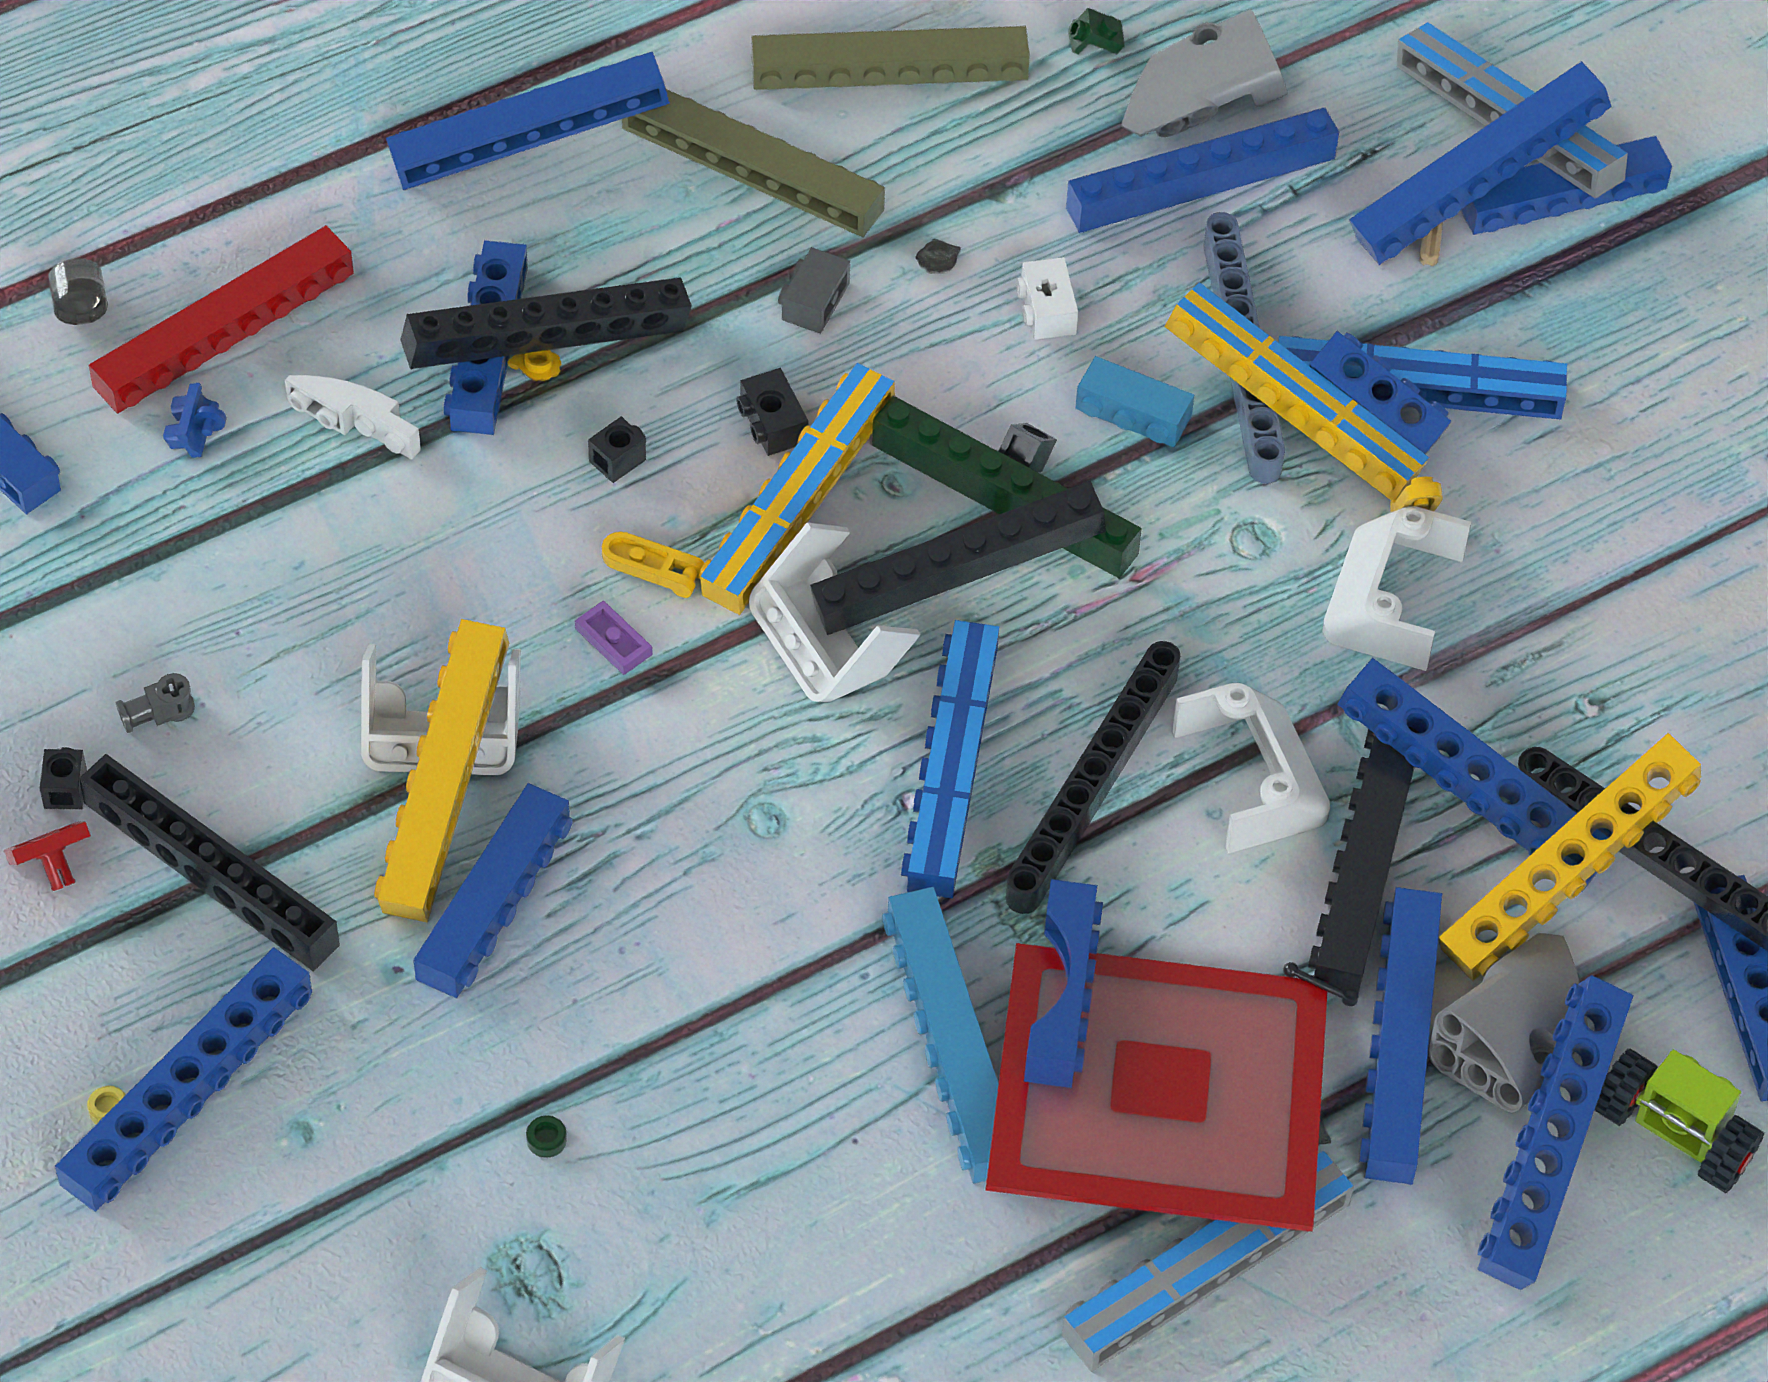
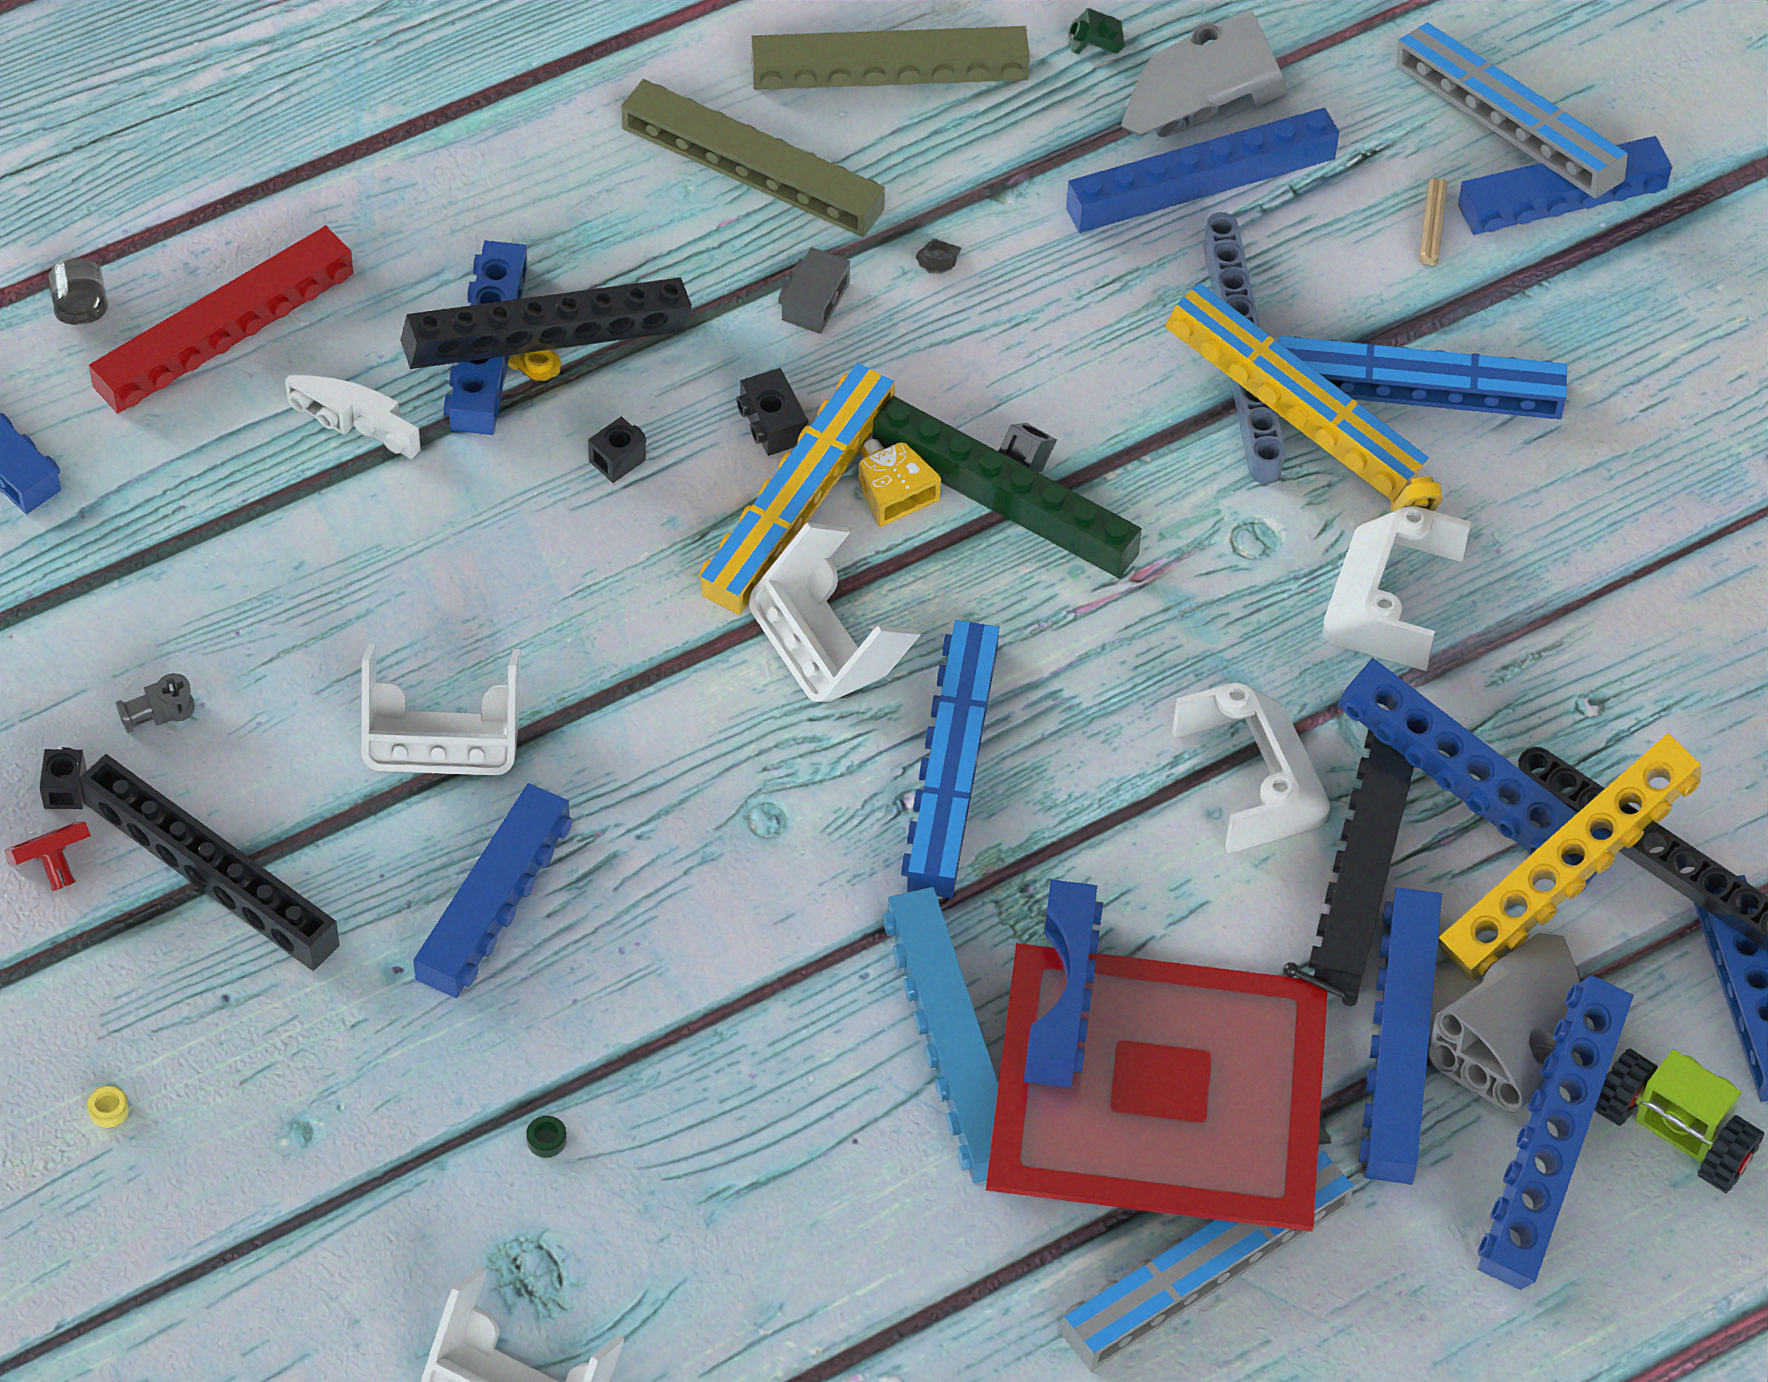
blue brick [55,947,312,1212] -> none
blue hips [163,383,227,458] -> none
yellow brick [374,619,510,923] -> none
blue brick [386,51,670,190] -> none
medium lavender plate [575,600,653,675] -> none
yellow plate [601,531,704,598] -> none
black brick [810,481,1106,636] -> none
black beam [1006,641,1181,914] -> none
white brick [1016,257,1078,340] -> none
dark azure brick [1075,356,1194,447] -> none
blue brick [1309,331,1451,455] -> none
blue brick [1349,61,1612,265] -> none
none -> yellow torso [858,439,941,527]

